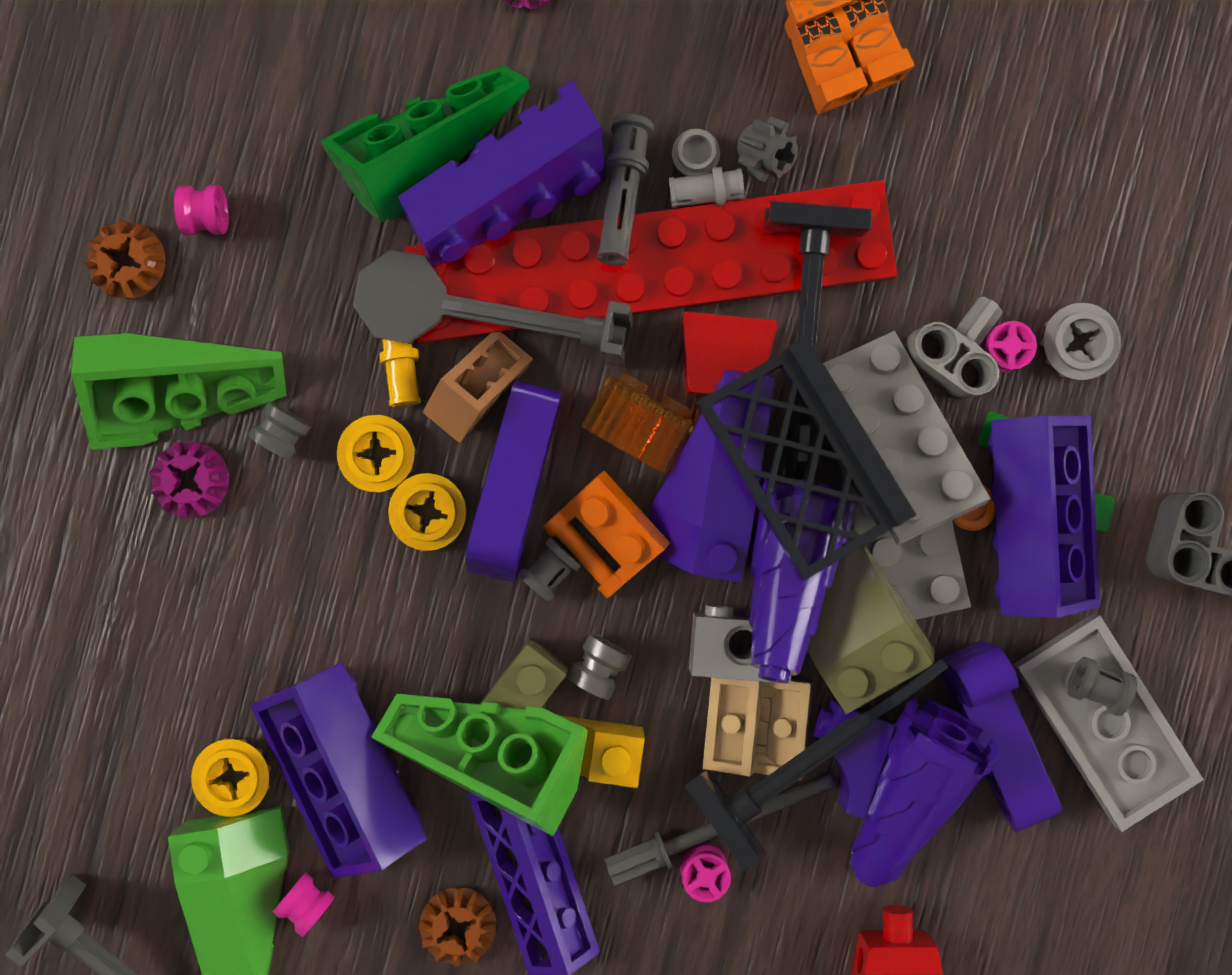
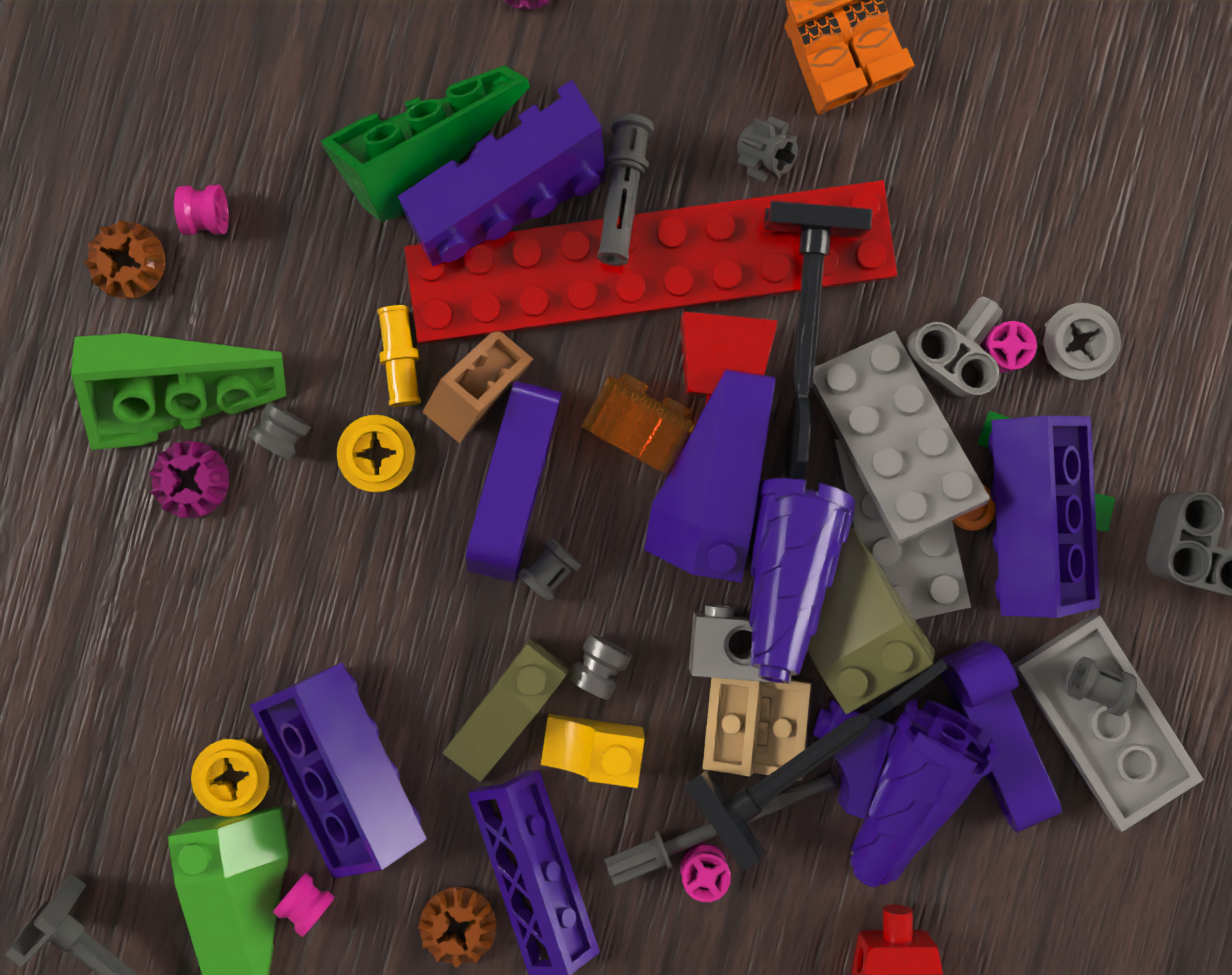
dark grey piece [353,250,634,368] -> none
bright green wedge [371,694,588,836] -> none
yellow gear [388,473,466,551] -> none
orange plate [542,471,670,599] -> none
light grey pin [669,167,745,209] -> none
light grey plate [672,129,720,176] -> none
black fence [696,336,917,581] -> none

